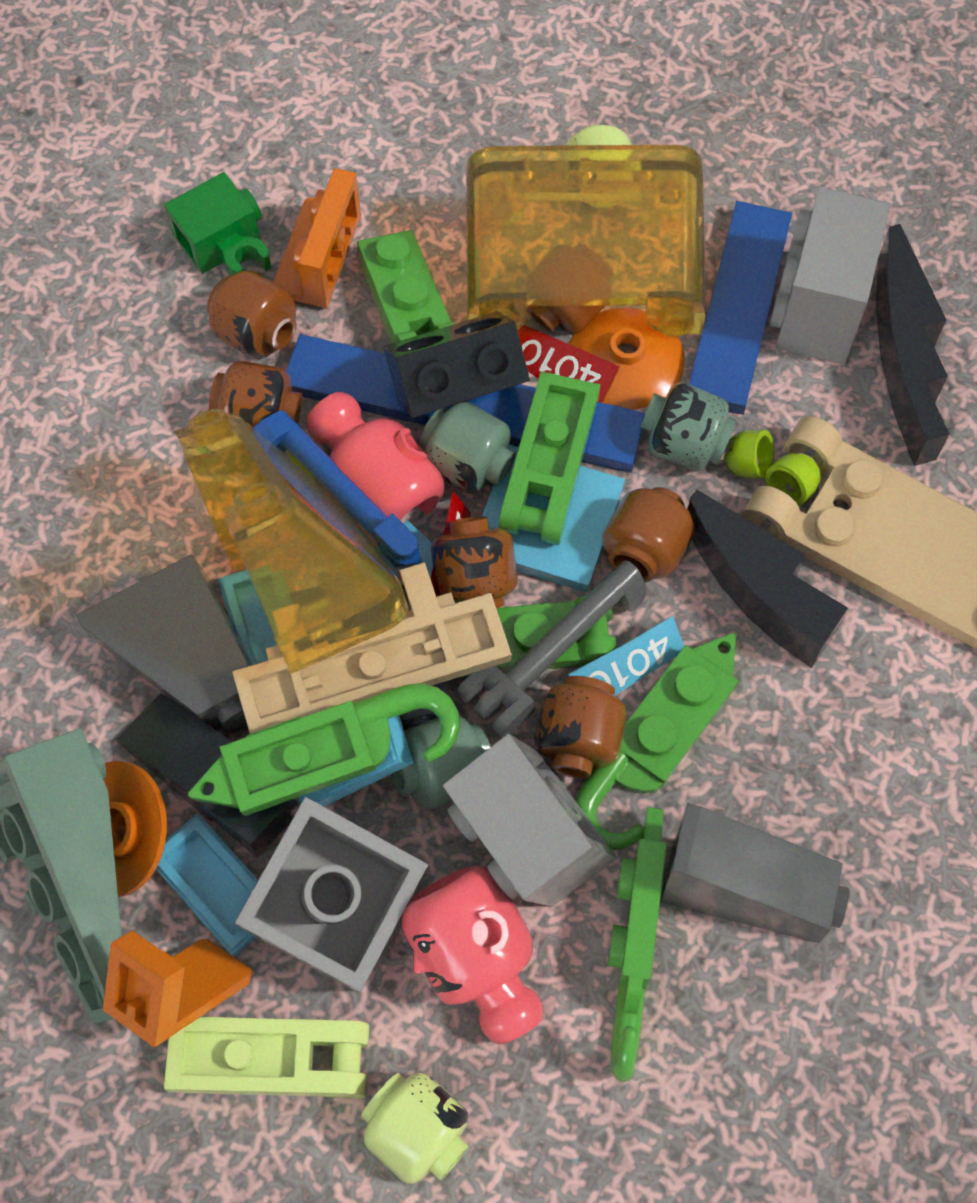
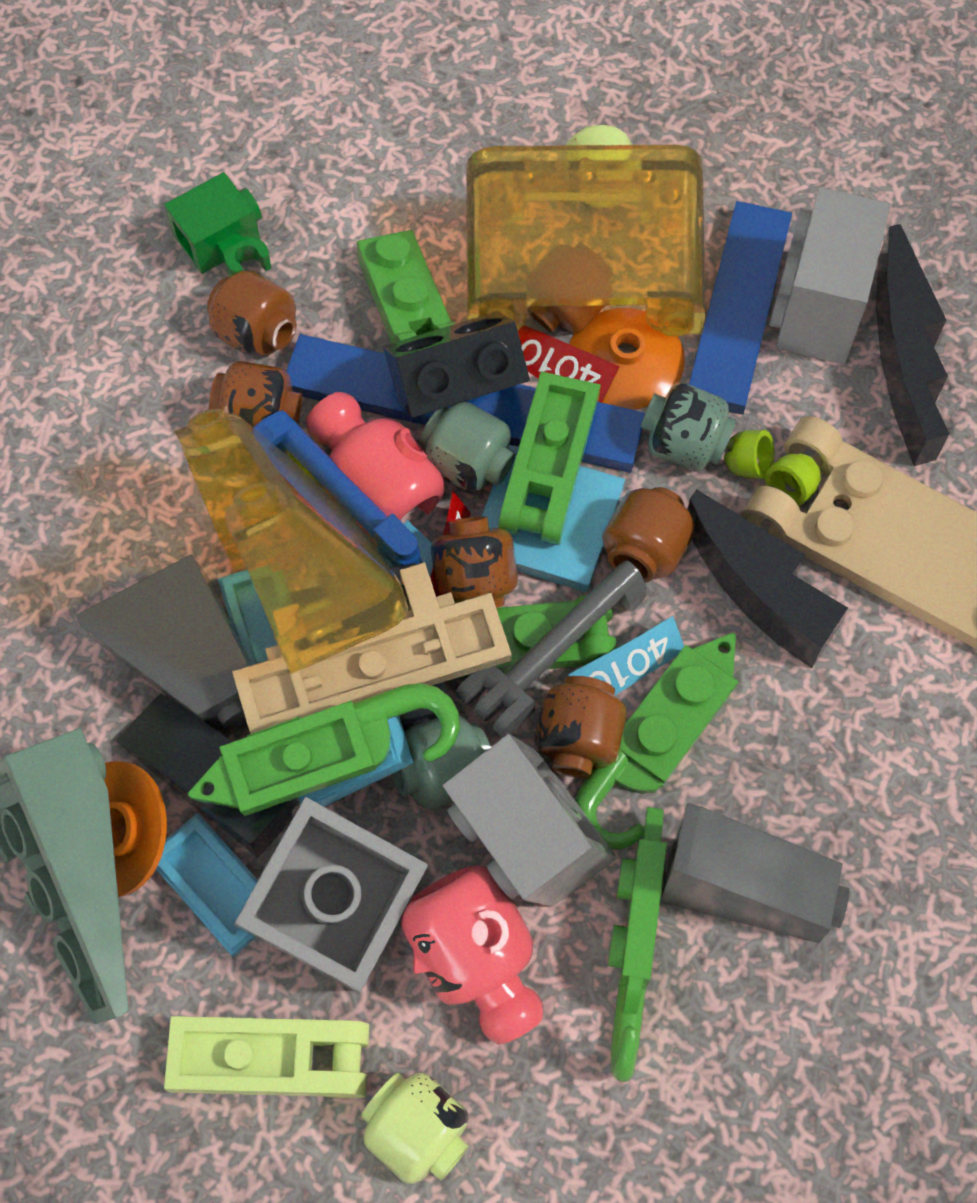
orange bracket [103,930,252,1048] -> none
orange bracket [273,168,361,309] -> none

